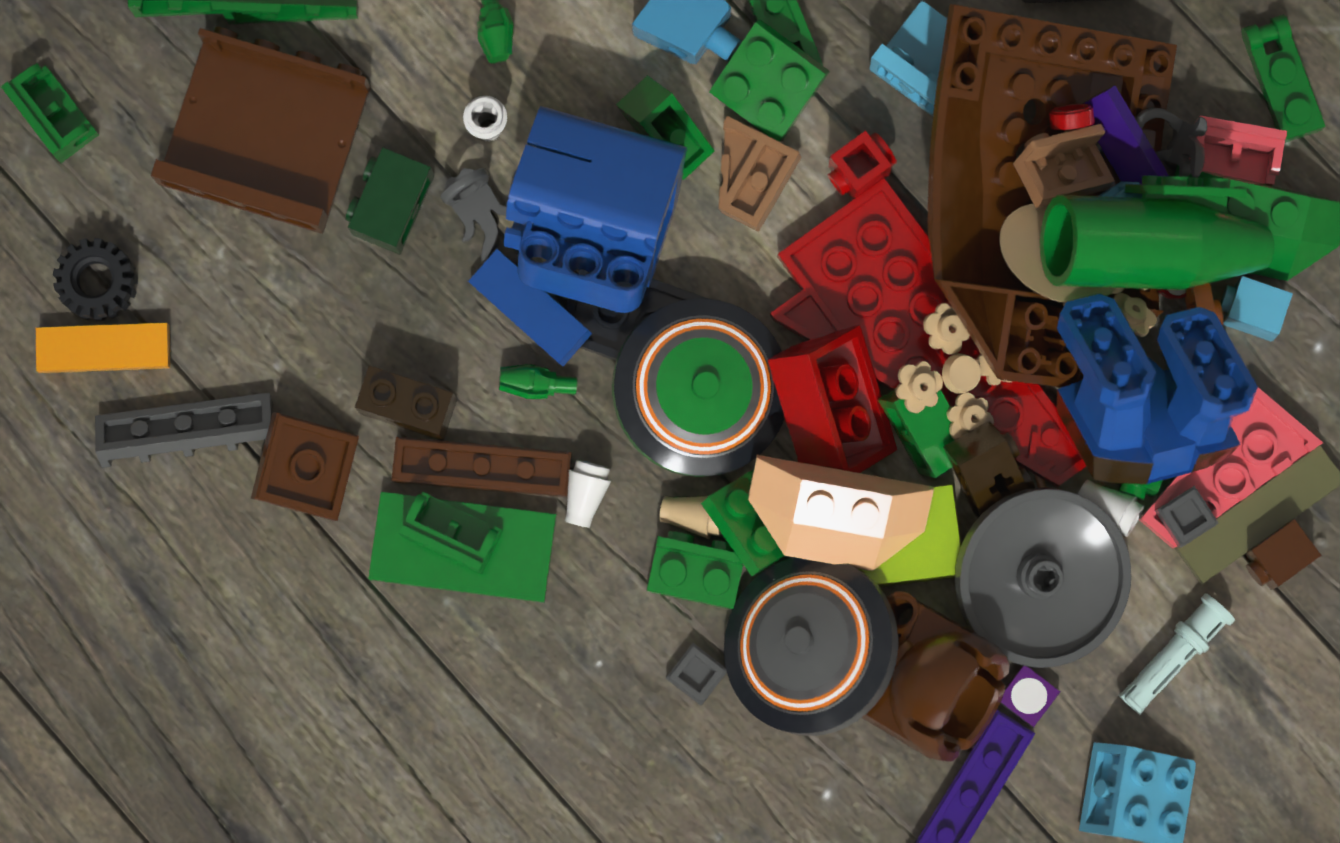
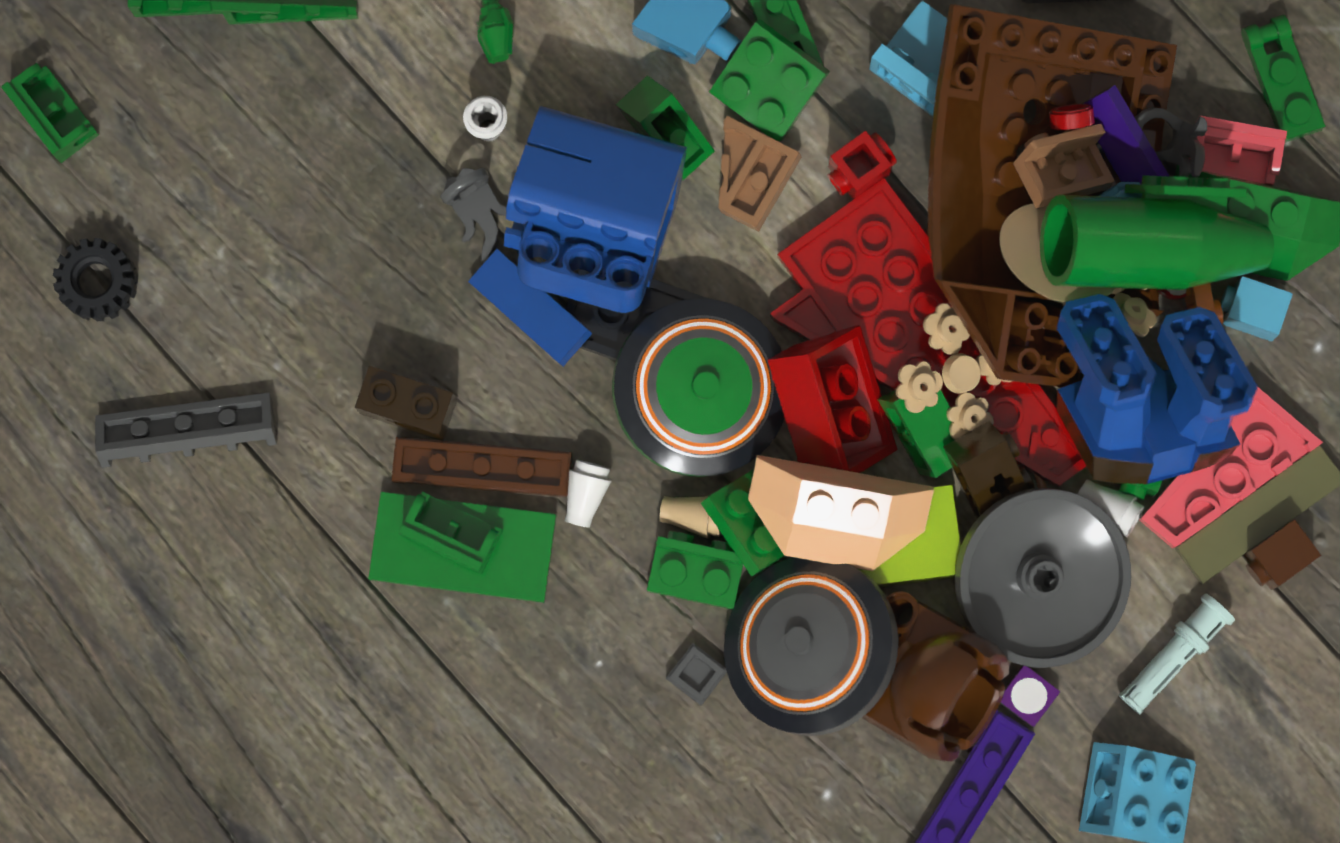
light orange tile [36,323,170,373] -> none
reddish brown panel [151,26,371,234] -> none
reddish brown tile [250,412,359,521] -> none
dark green brick [345,147,434,255] -> none
green piece [499,364,577,399] -> none
dark grey tile [1155,486,1219,548] -> none

